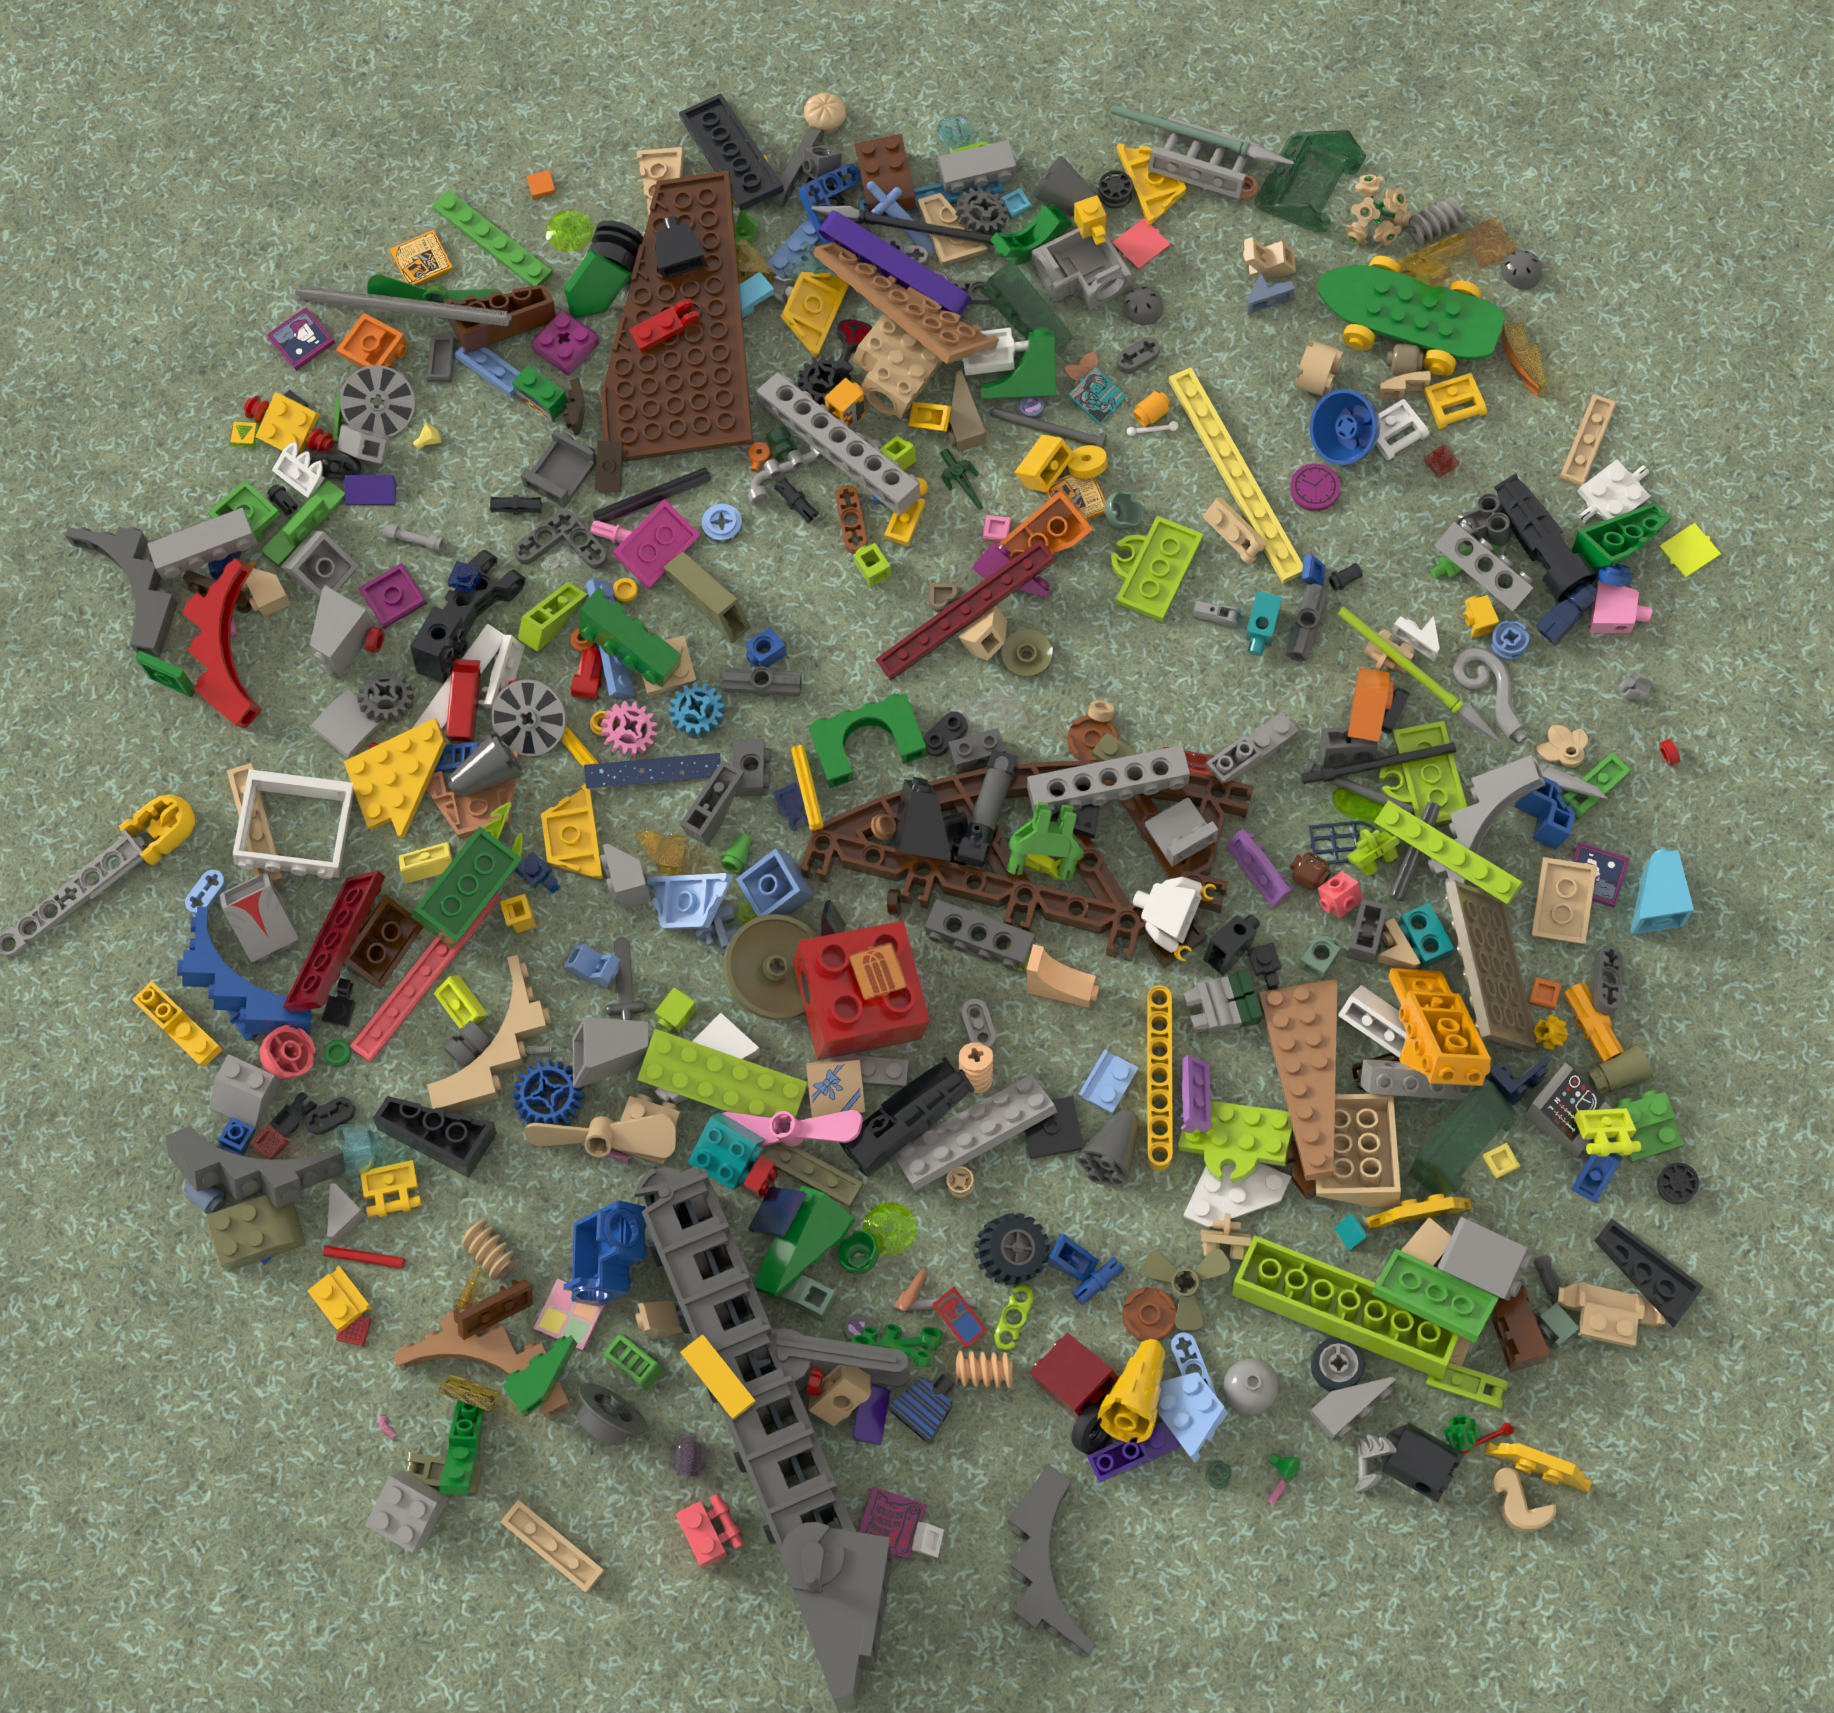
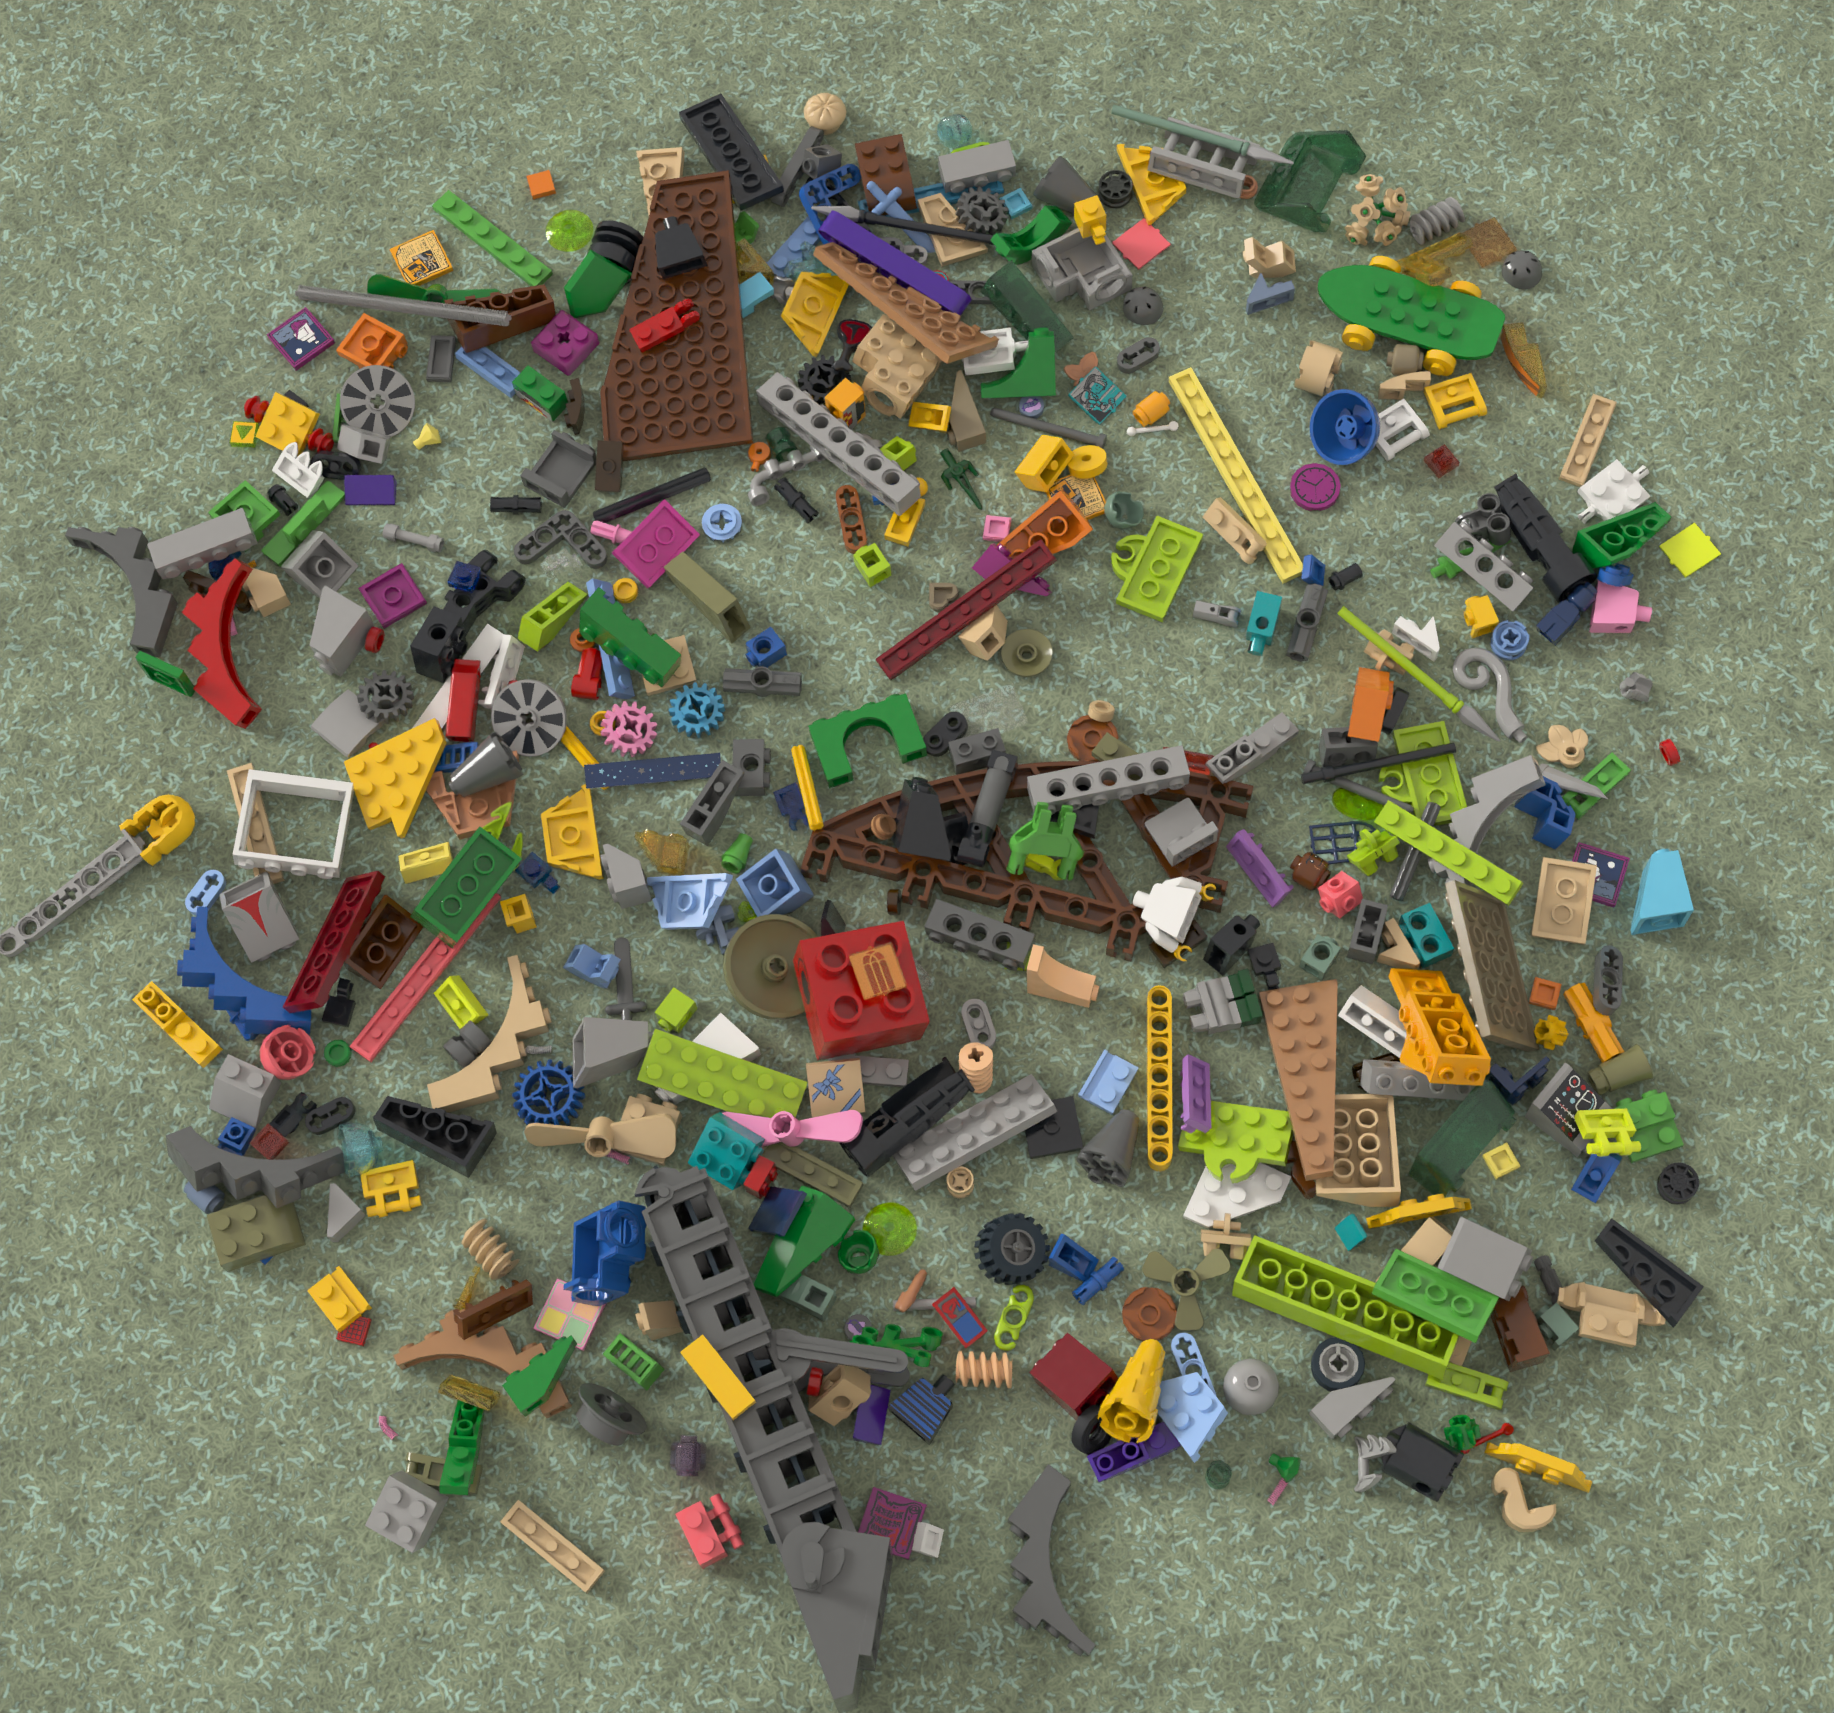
red bar [323,1245,405,1269] -> none

